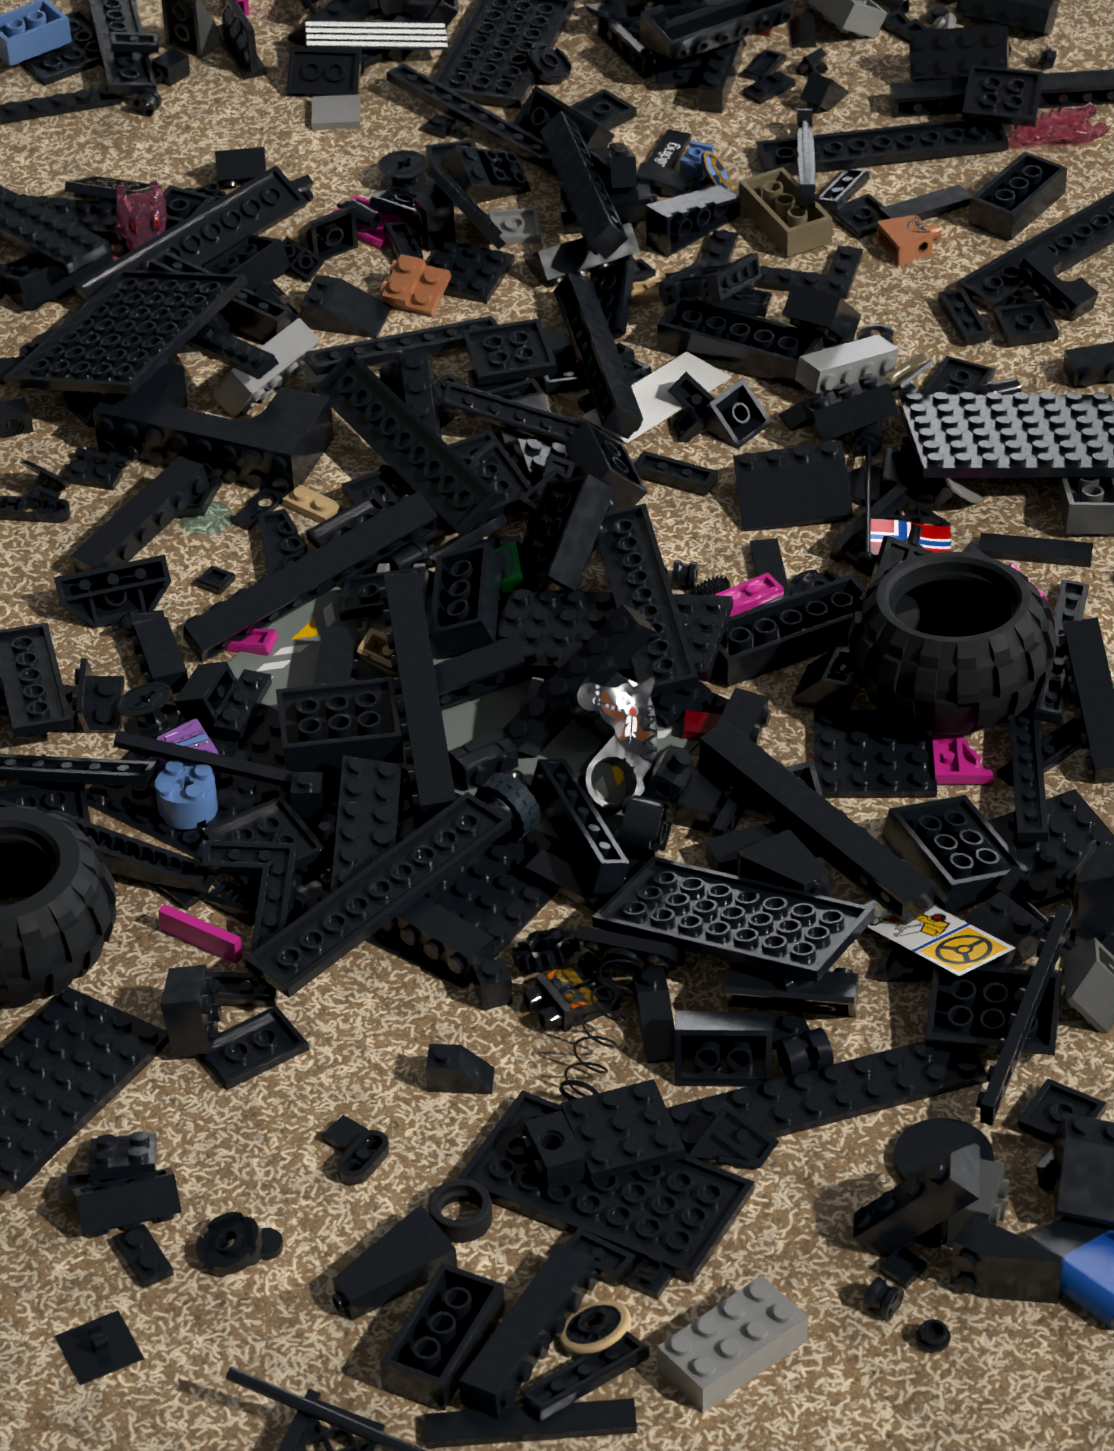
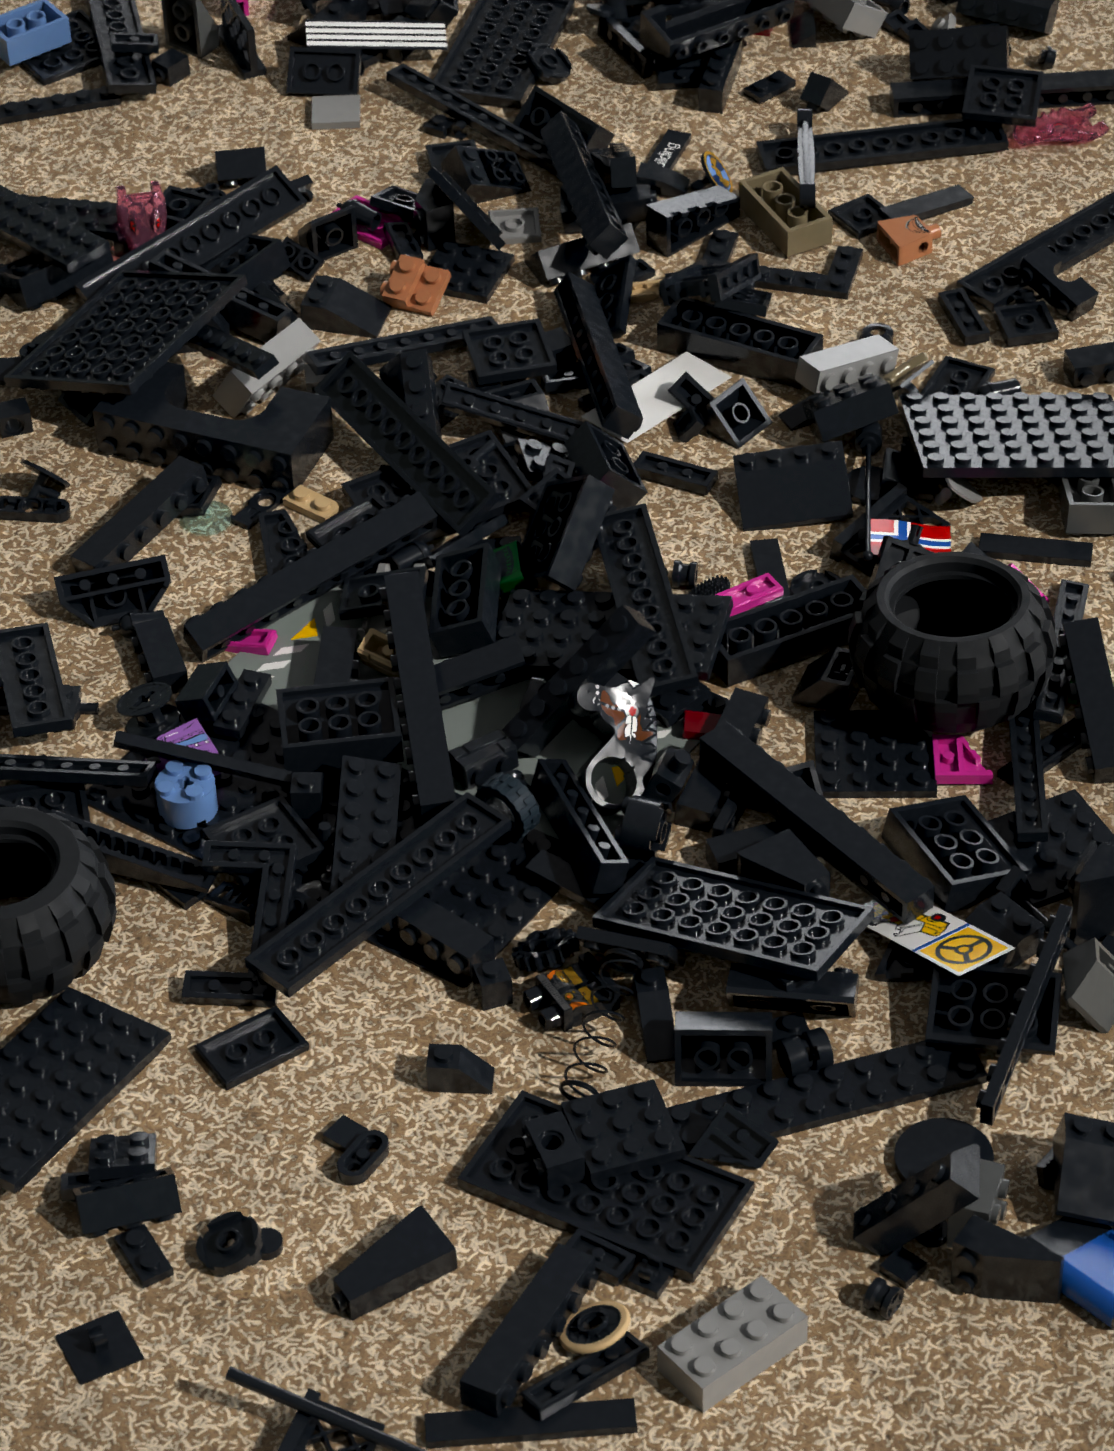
black plate [62,447,130,491] -> none
black plate [65,175,162,205] -> none
black bracket [72,658,125,733] -> none
black wheel [132,87,162,117] -> none
dark pink tile [158,904,243,964] -> none
black brick [160,964,222,1057] -> none
black tile [196,566,236,596] -> none
black piece [379,150,428,193] -> none
black brick [380,1263,505,1411] -> none
black tyre [428,1179,493,1243] -> none
black plate [570,88,637,131] -> none
medium blue brick [680,140,714,179] -> none
black tile [743,49,786,81] -> none
black brick [782,284,862,345] -> none
black tile [795,47,828,76] -> none
black tile [816,168,870,211] -> none
black plate [916,1319,951,1353] -> none
black plate [927,7,949,25] -> none
black brick [968,151,1067,240] -> none
black plate [1018,1078,1107,1144] -> none

